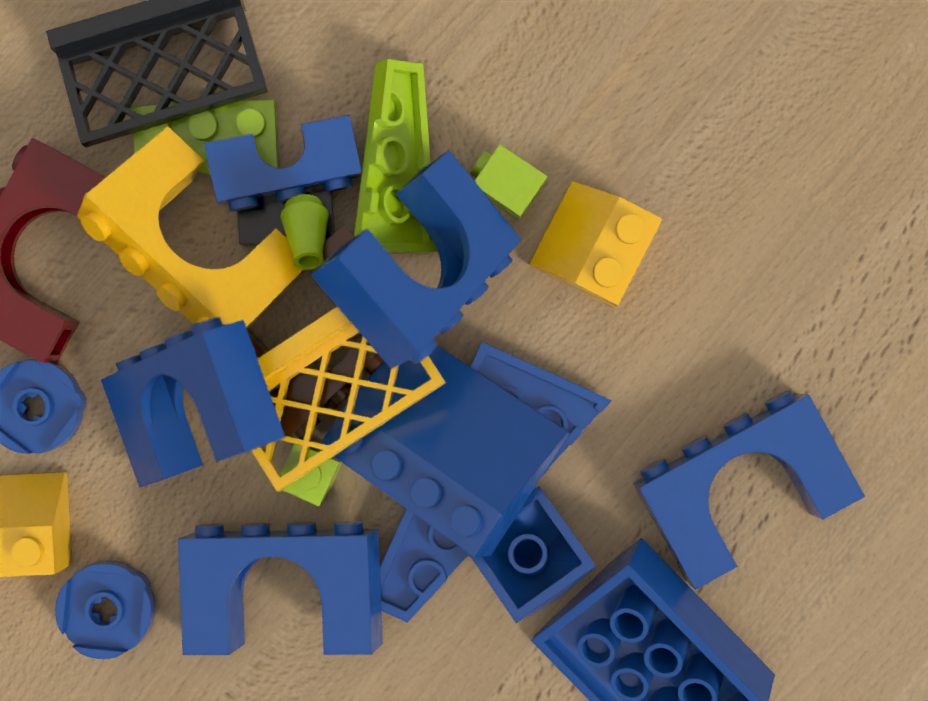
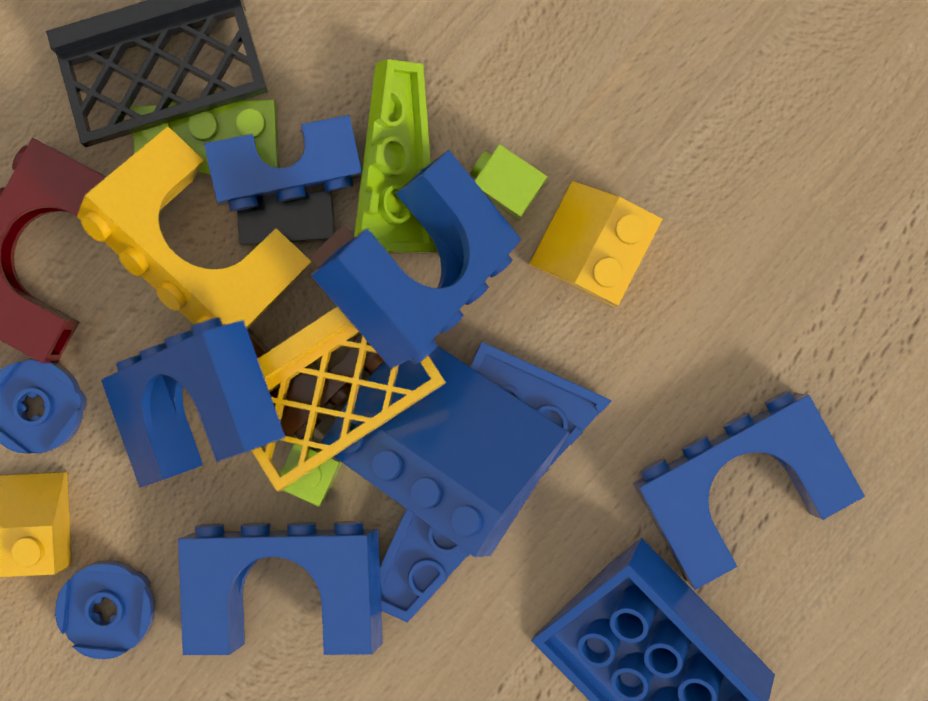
lime cone [280,194,329,270] -> none
blue slope [468,486,596,623] -> none

